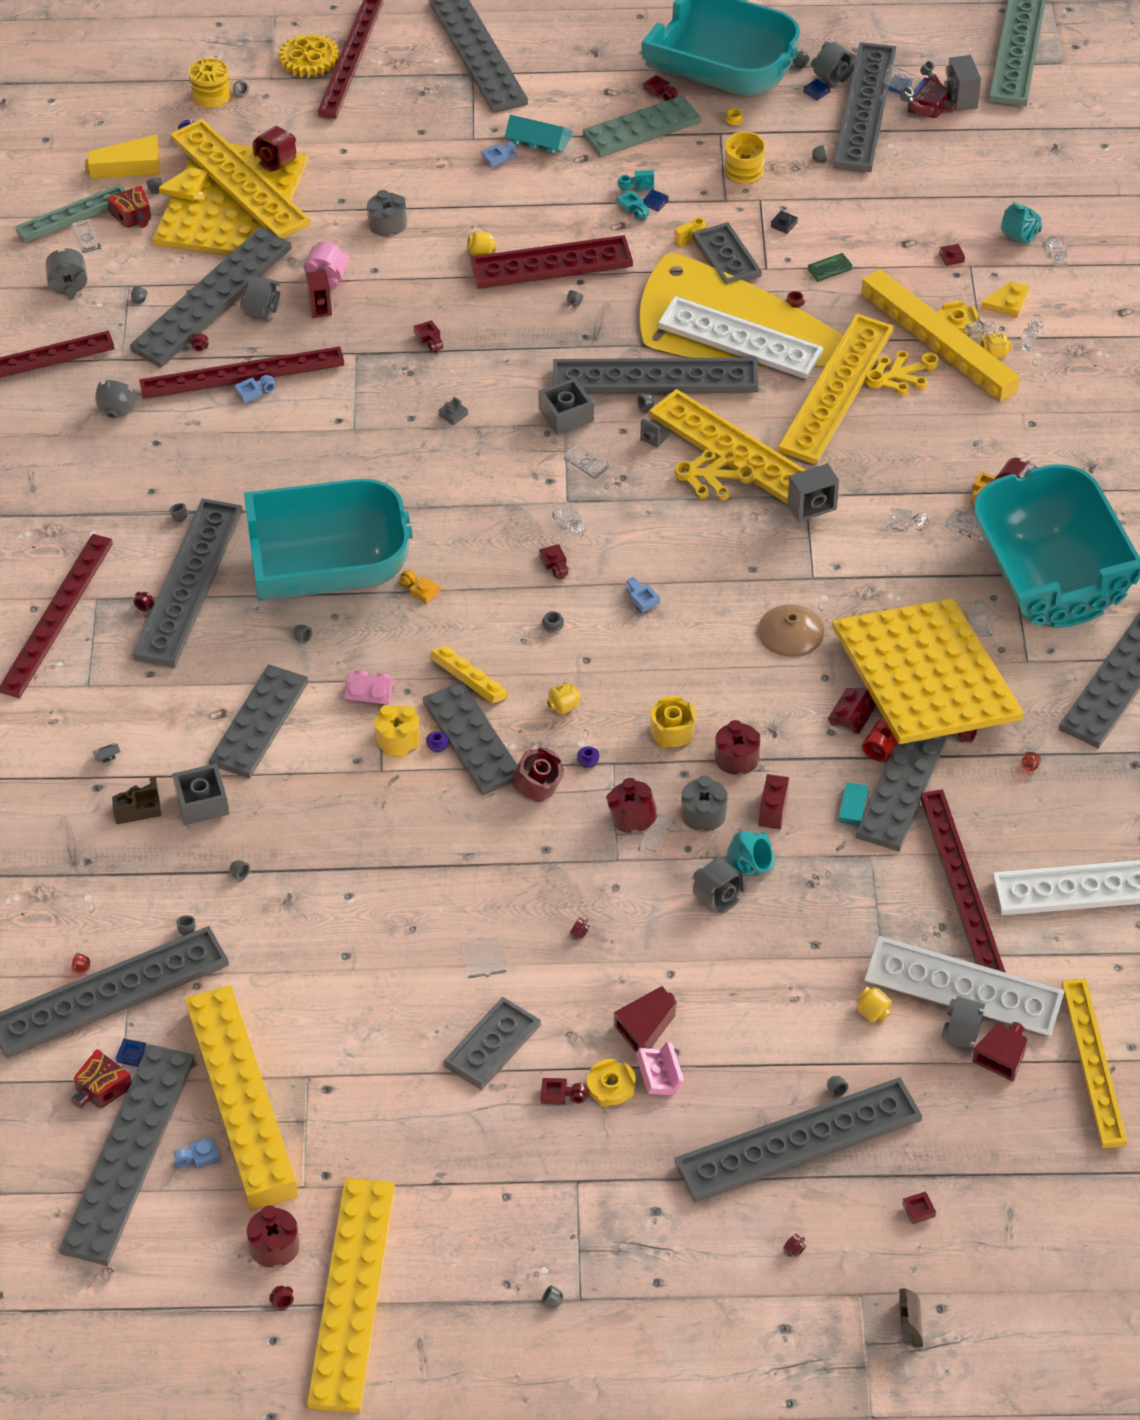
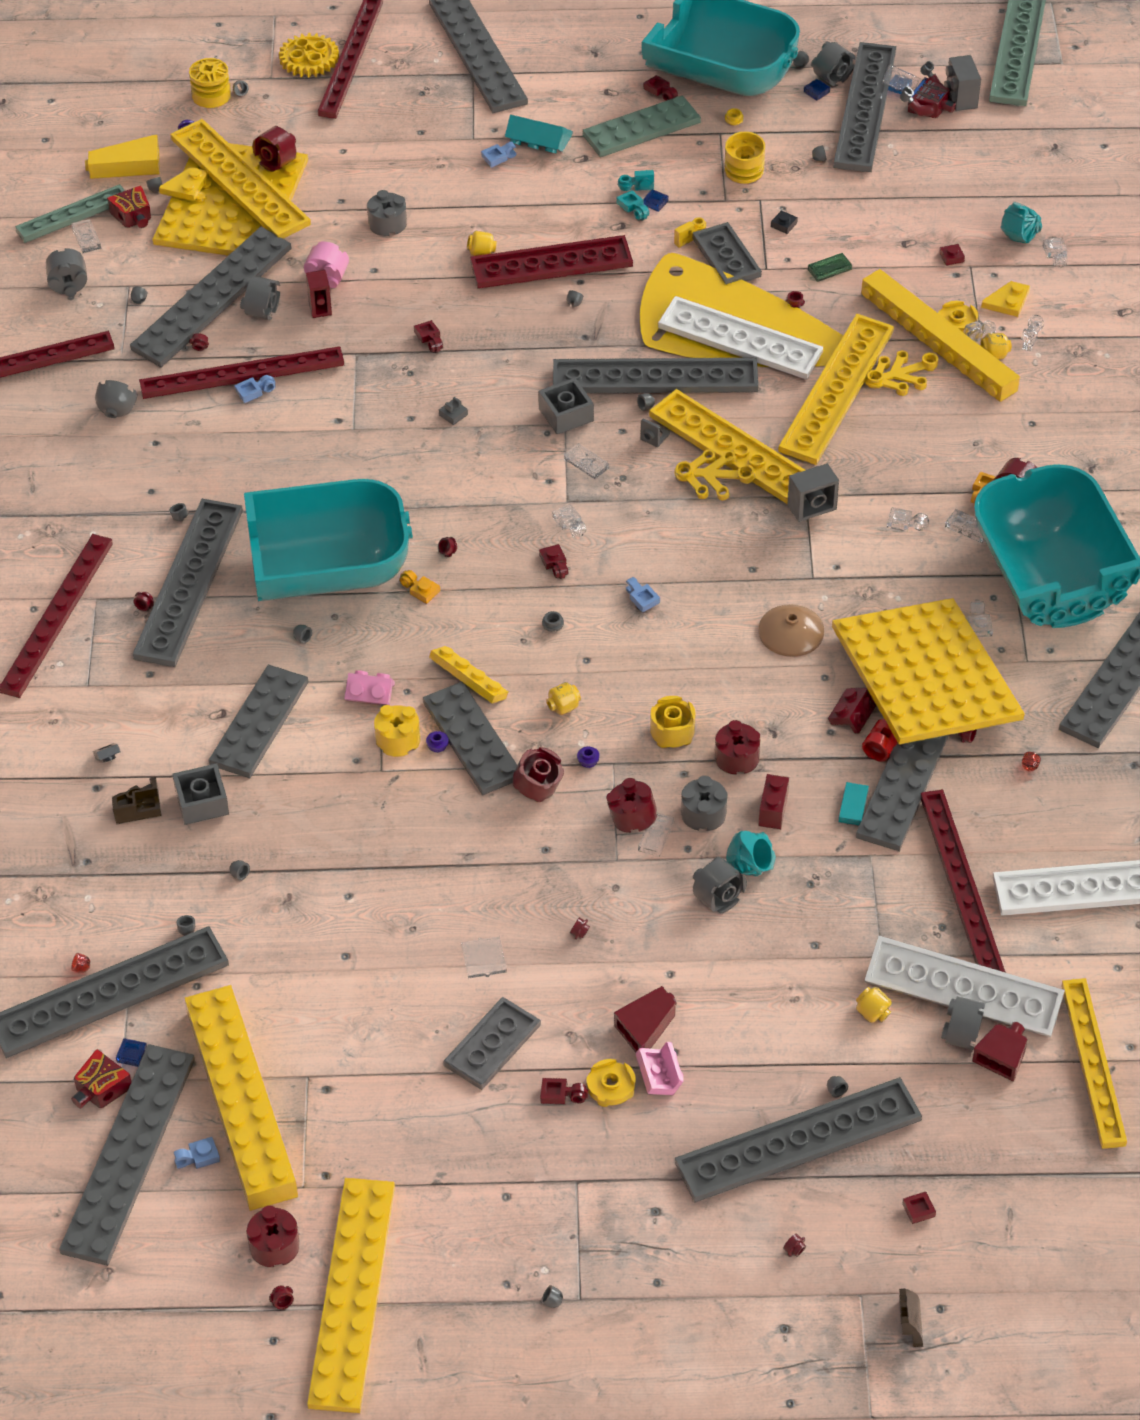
none -> dark red plate [438,537,458,558]

